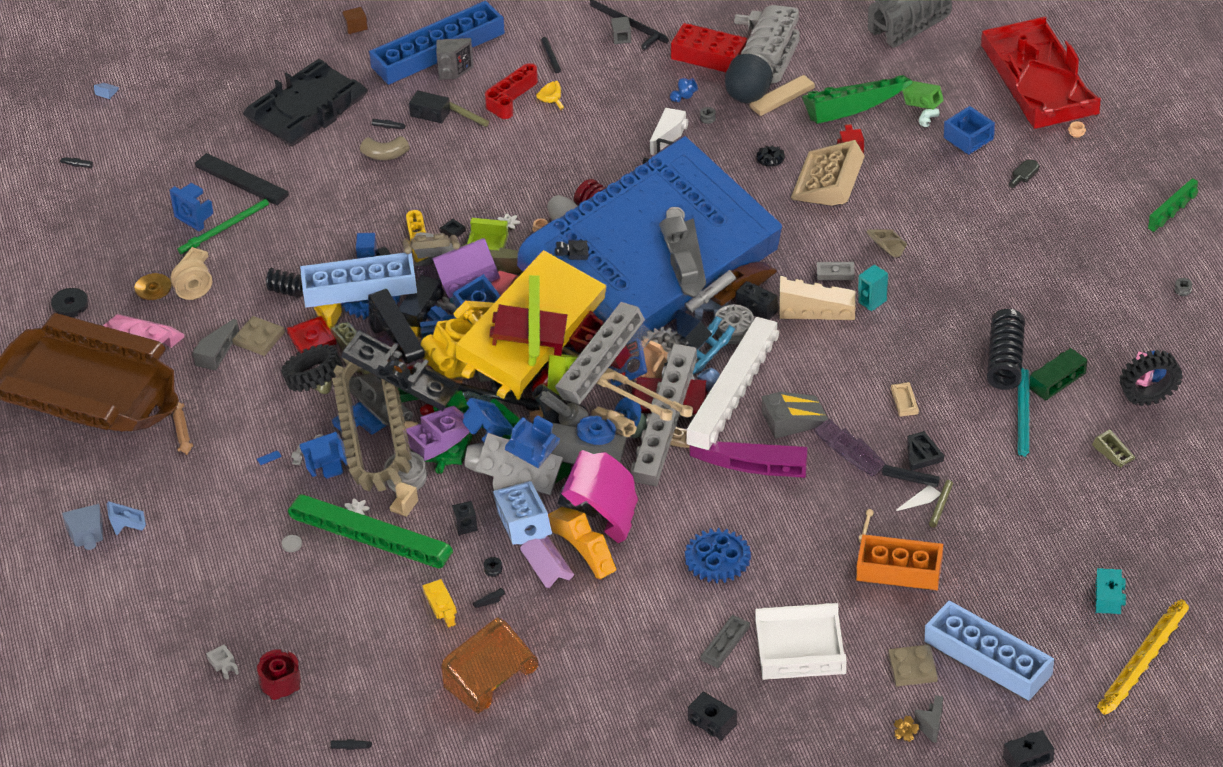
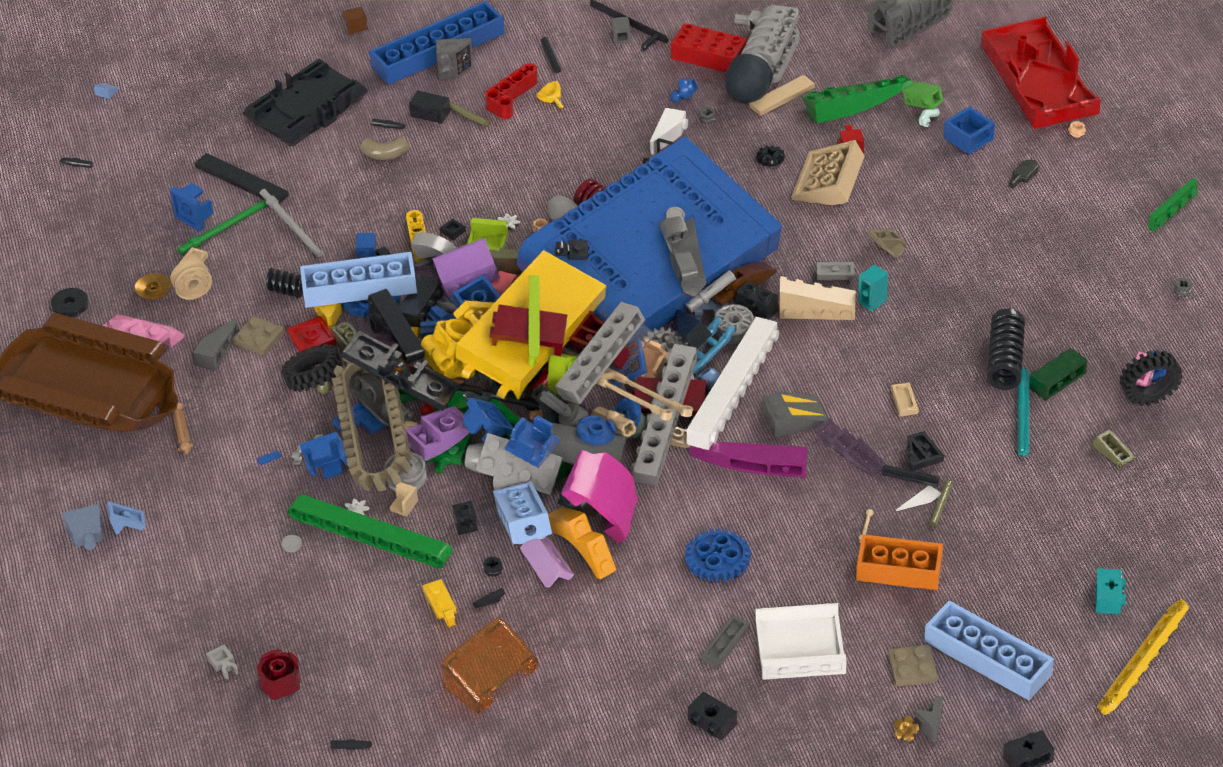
dark tan plate [402,233,460,254] -> none
none -> light grey bar [260,189,323,258]

